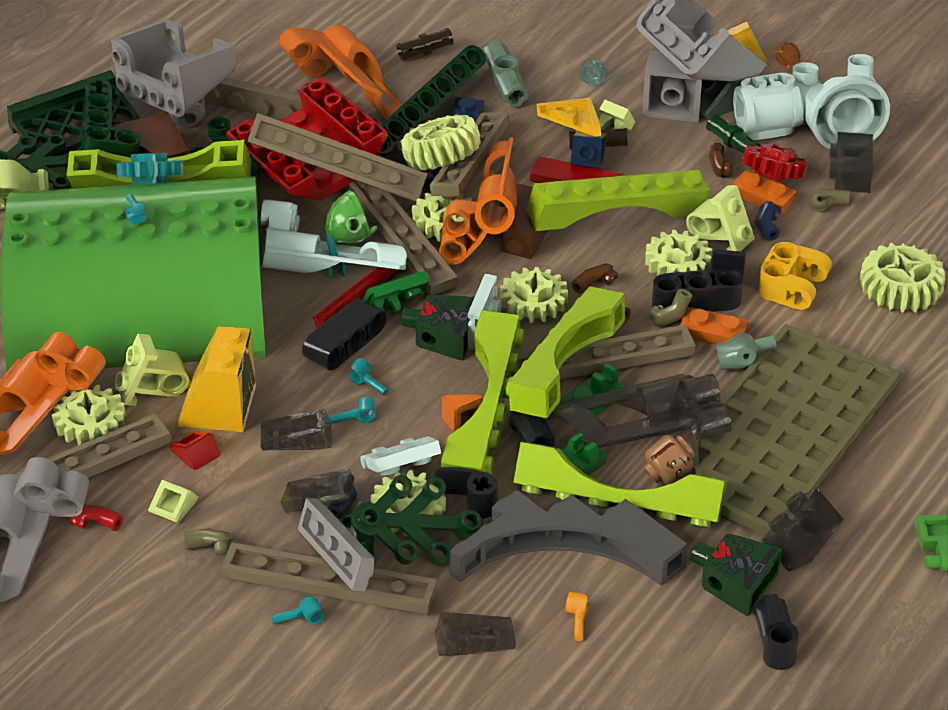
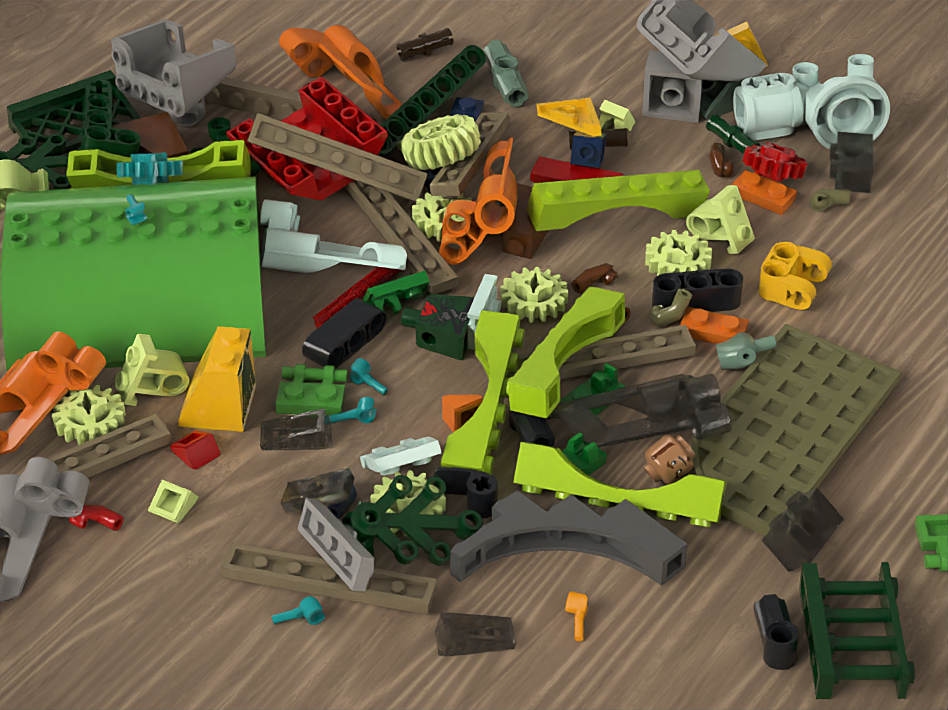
olive arm [184,528,233,555] -> none
bright green helmet [325,190,379,245] -> none
teal hand [326,236,346,279] -> none
clear light blue plate [580,59,607,85] -> none
dark green torso [690,533,782,616] -> none
black panel [712,249,746,276] -> none
dark blue arm [754,201,781,241] -> none
clear orange plate [774,41,801,68] -> none
yellowish green gear [860,243,946,314] -> none
none -> bright green plate [275,364,348,416]
none -> dark green fence [799,562,915,699]

